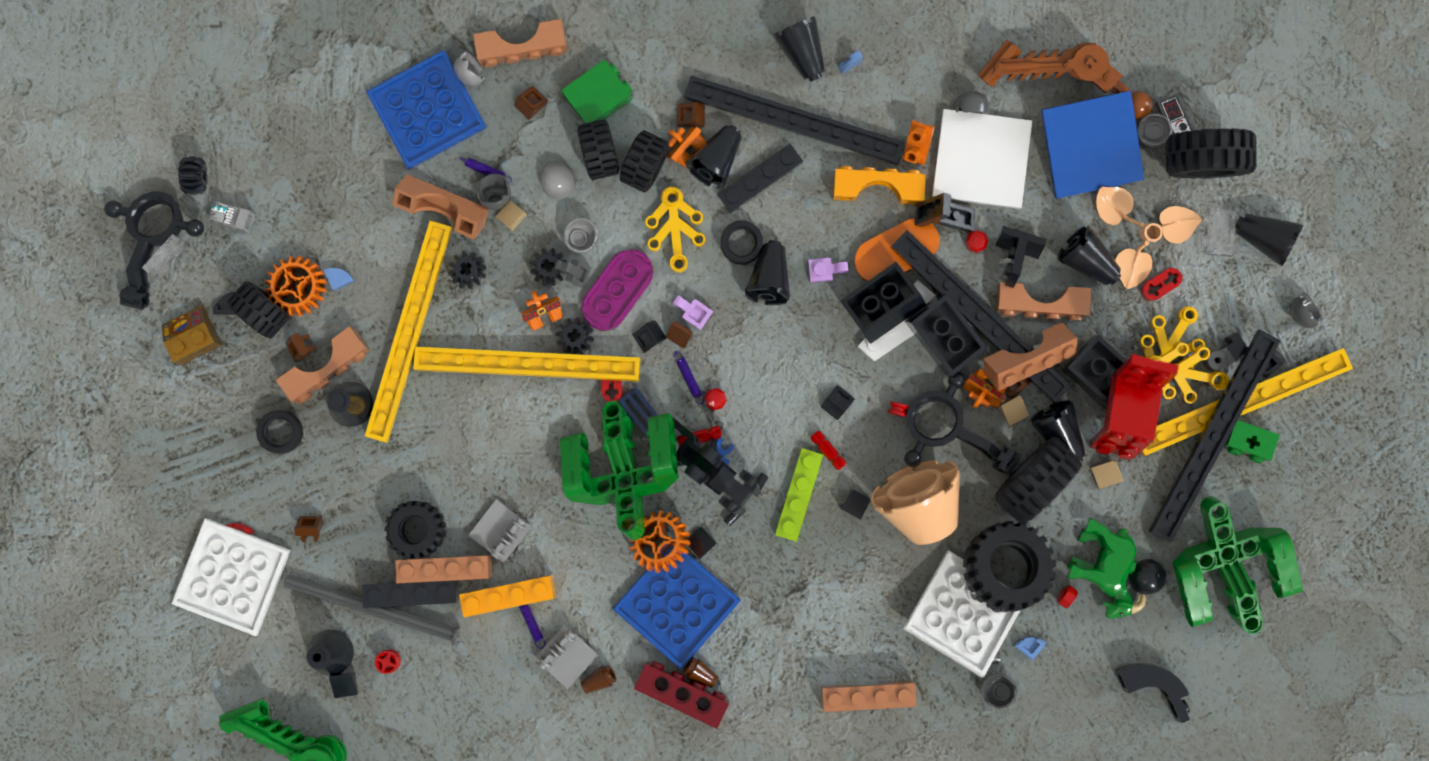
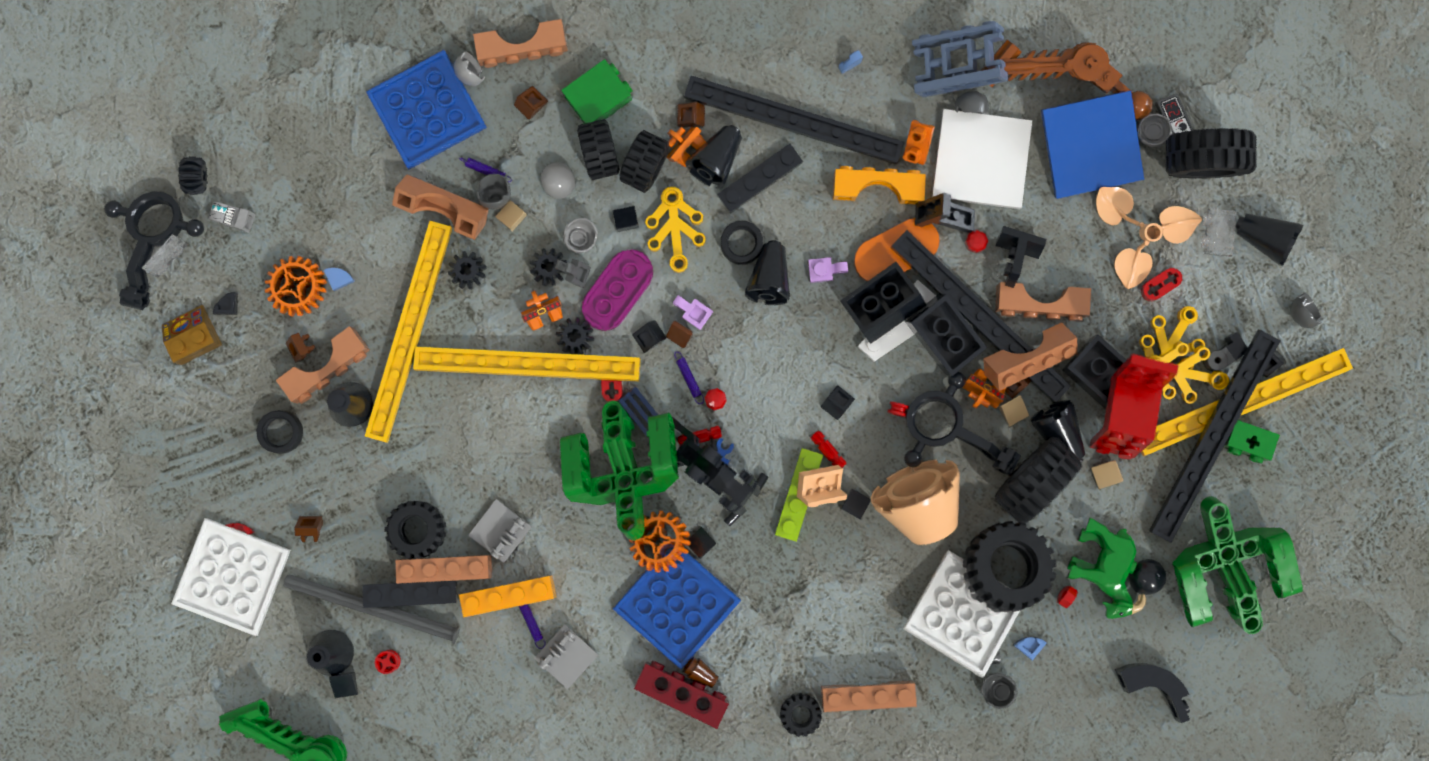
black tyre [227,281,290,339] -> none
reddish brown cone [581,665,617,694] -> none
black cone [774,16,825,82] -> none
black cone [1057,225,1121,285] -> none
none -> black slope [613,206,639,232]
none -> black tyre [780,693,822,737]
none -> light nougat bracket [797,465,847,507]
none -> sand blue fence [912,21,1008,97]

